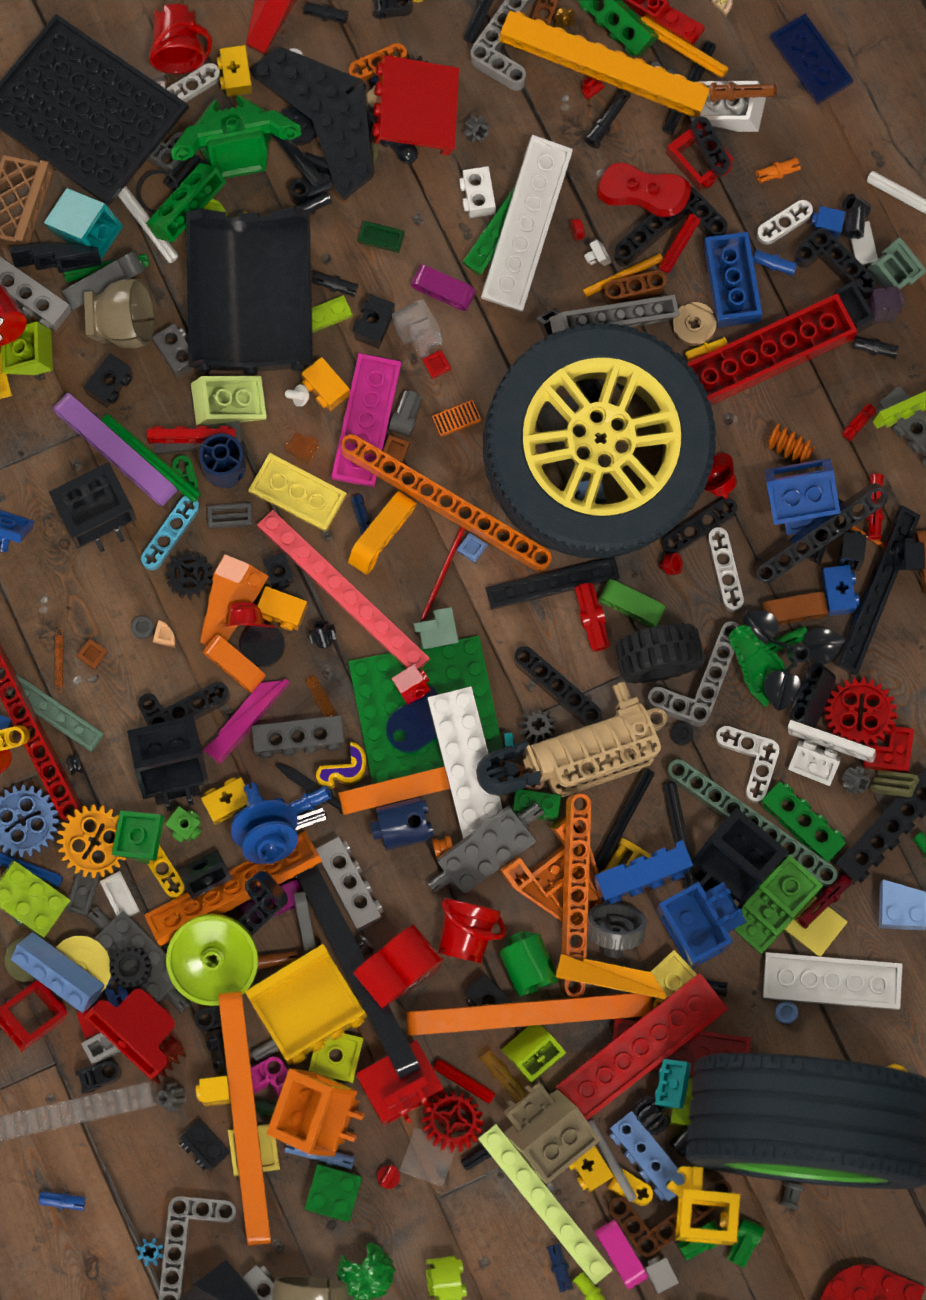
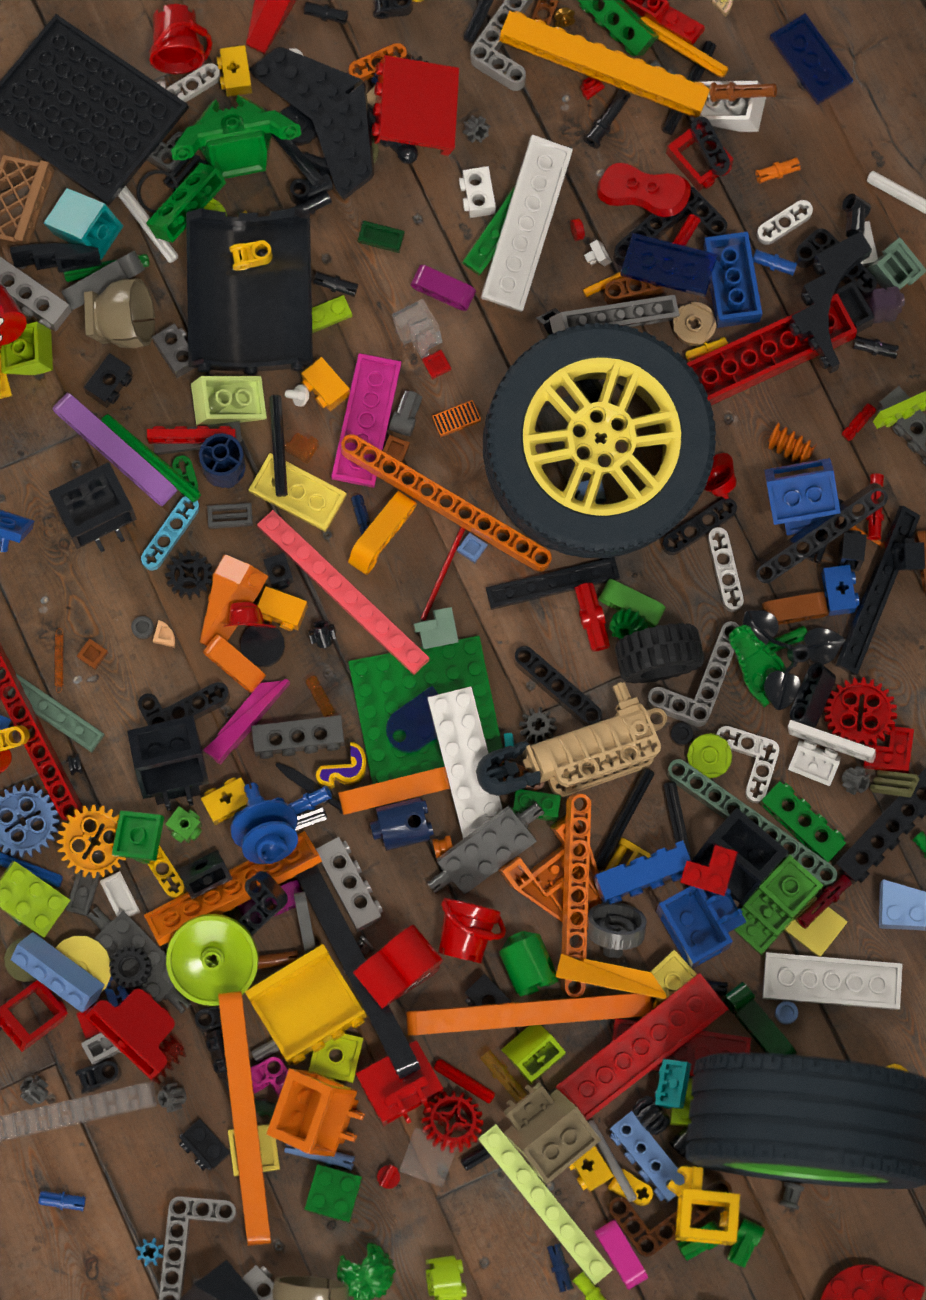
yellow brick [196,1076,231,1106] -> none
black brick [352,294,396,349] -> none
brick [391,665,430,705] -> none
light grey brick [644,1256,679,1294] -> none
red tile [659,553,683,576] -> none
blue brick [811,206,846,239] -> none
none -> dark grey gear [20,1075,48,1106]
none -> yellow piece [229,240,273,271]
none -> black axle [270,395,288,497]
none -> green gear [609,607,648,640]
none -> clear blue plate [621,233,717,297]
none -> red plate [680,845,738,896]
none -> lime tile [687,733,733,778]
none -> dark green beam [722,982,797,1055]
none -> black arch [789,231,872,374]

